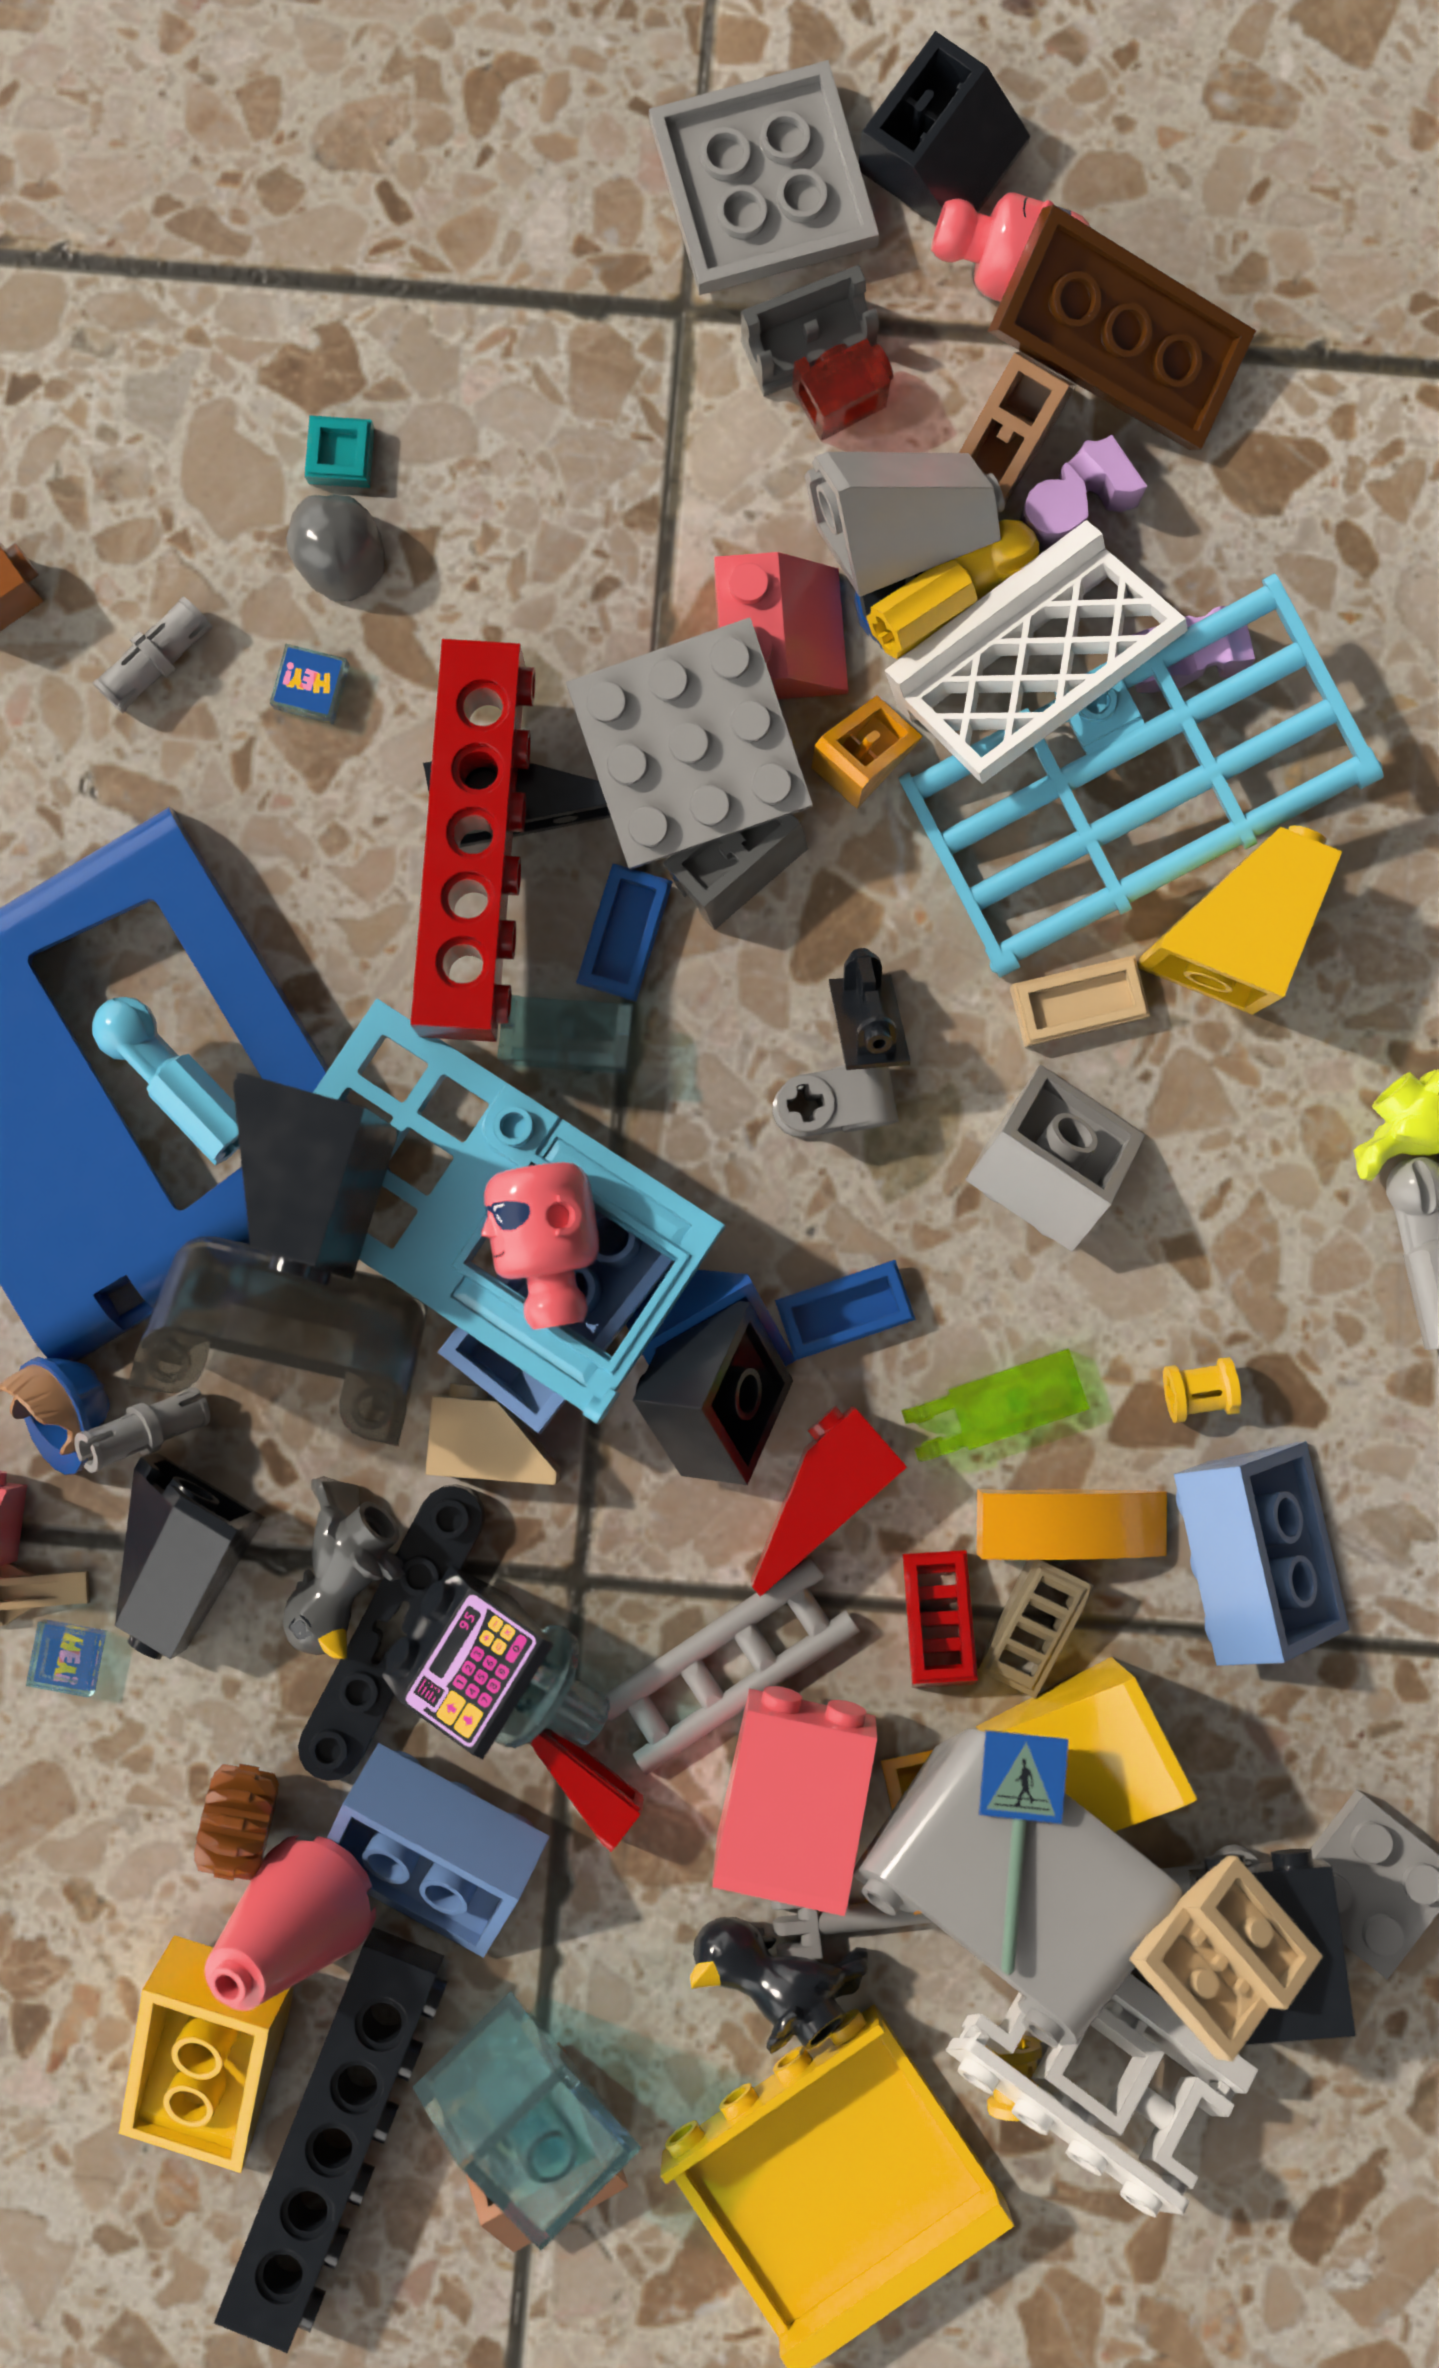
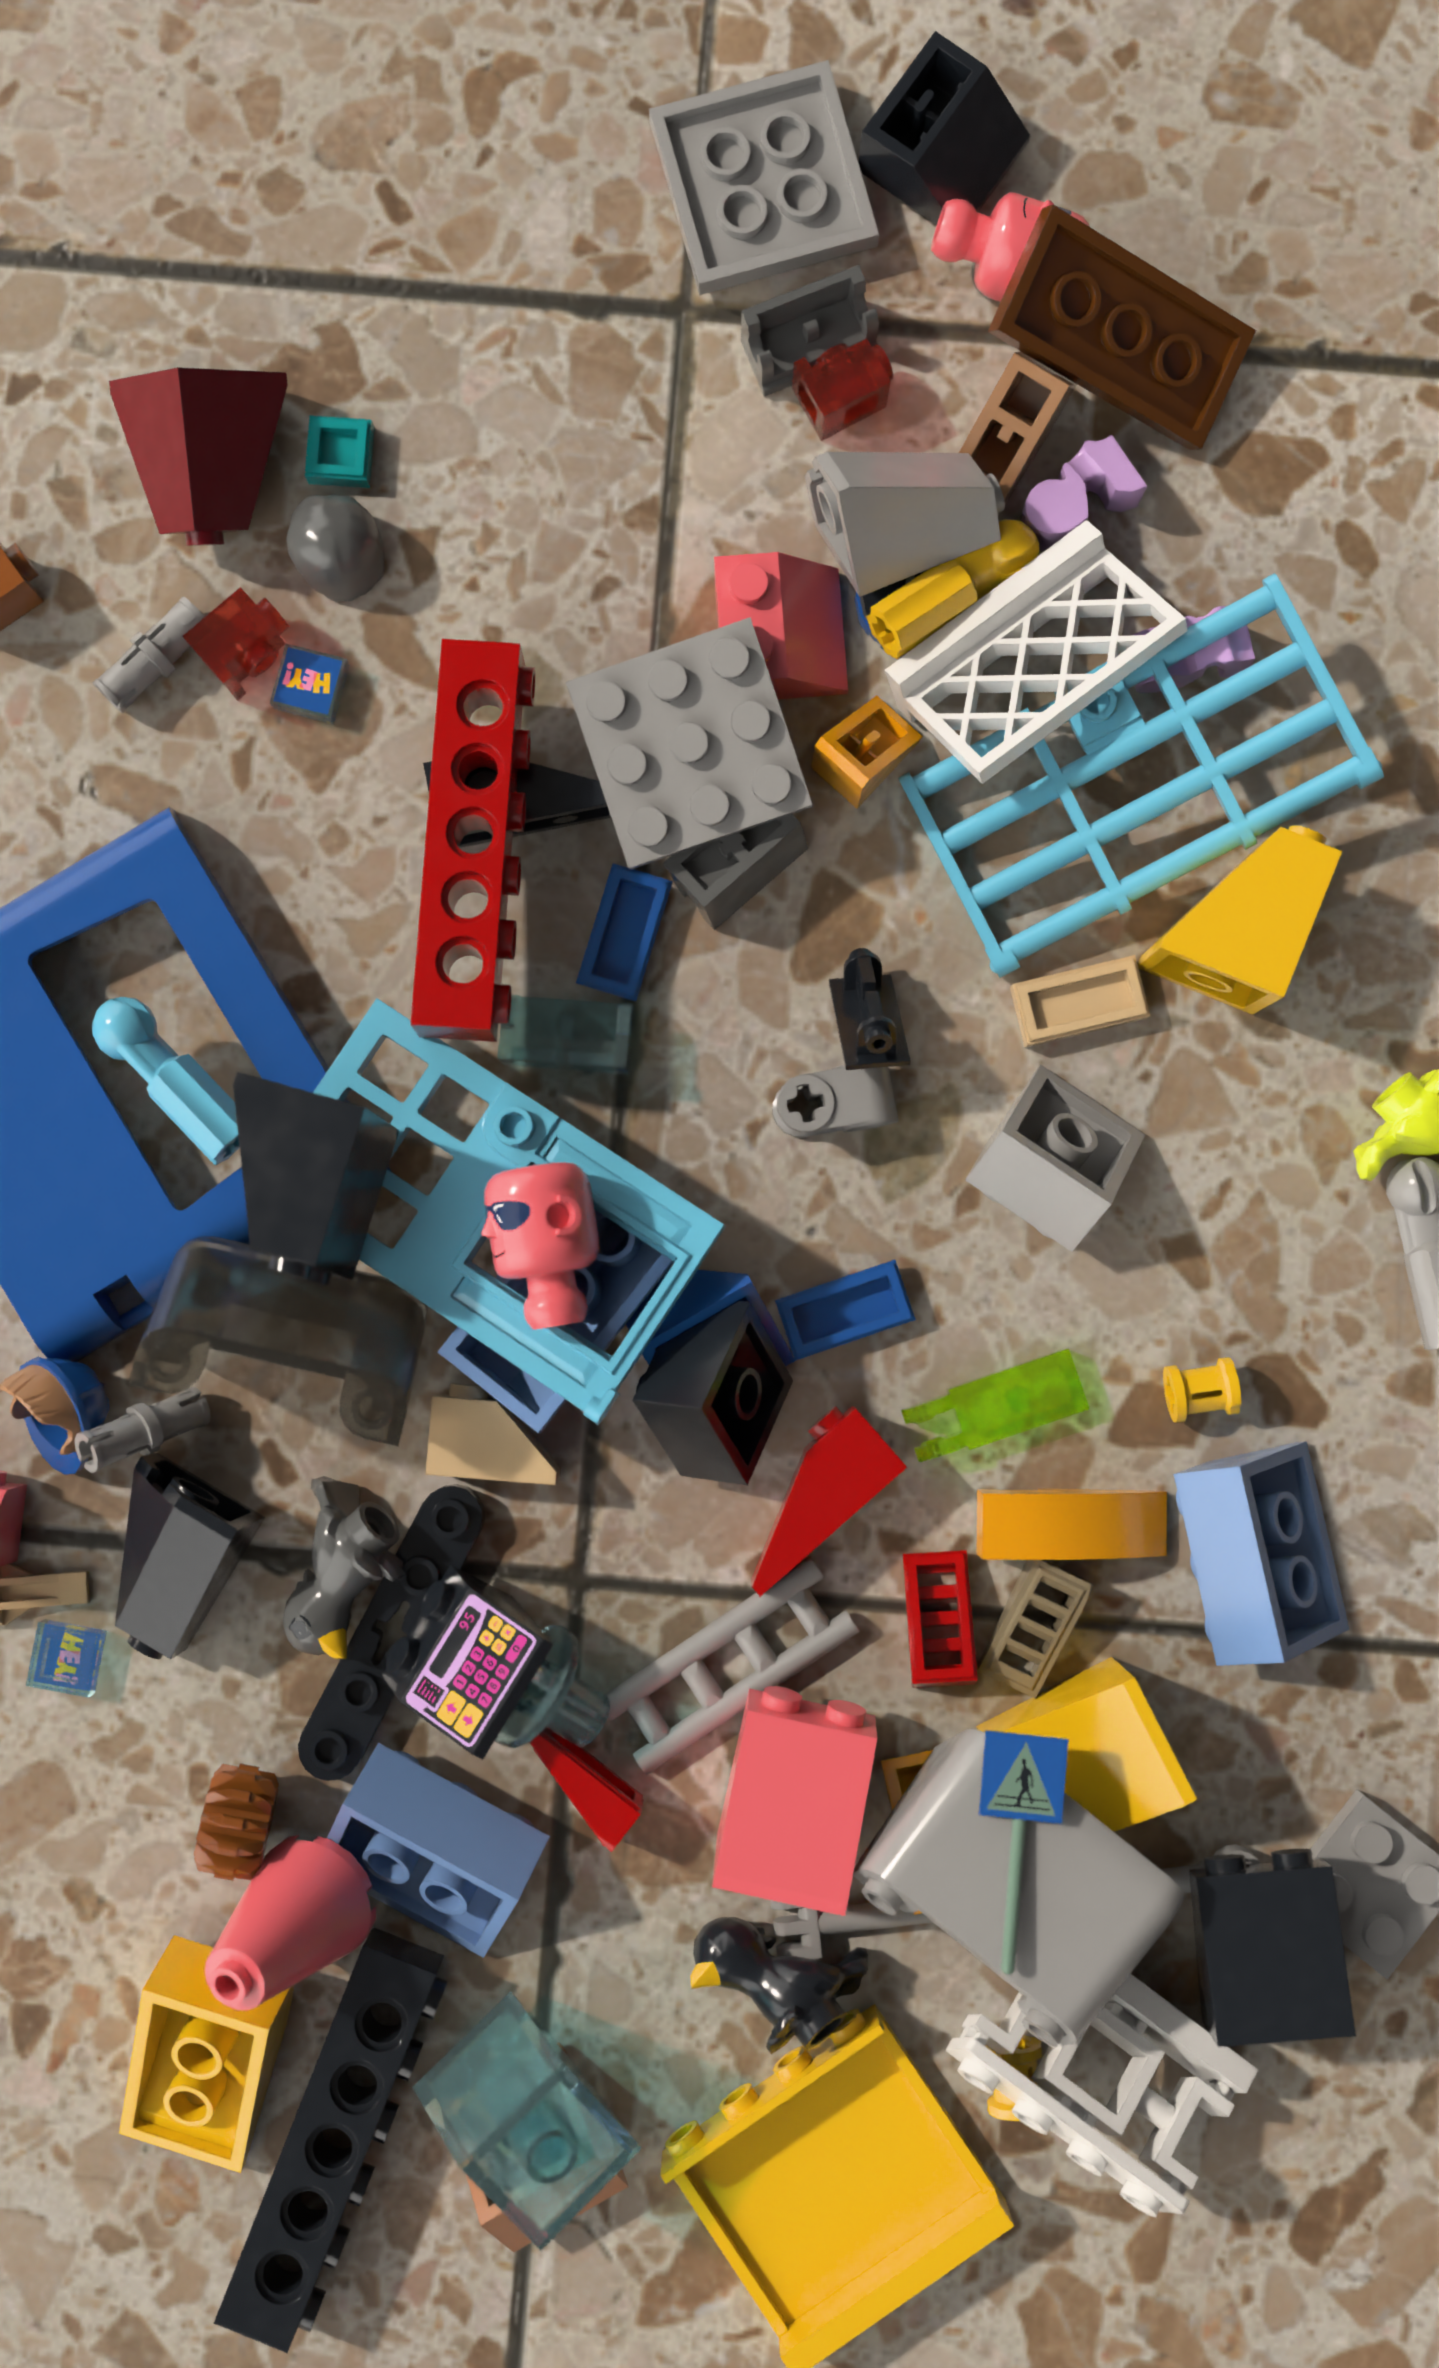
tan slope [1129,1856,1323,2062] -> none
none -> dark red slope [109,367,288,546]
none -> clear red brick [182,587,290,701]

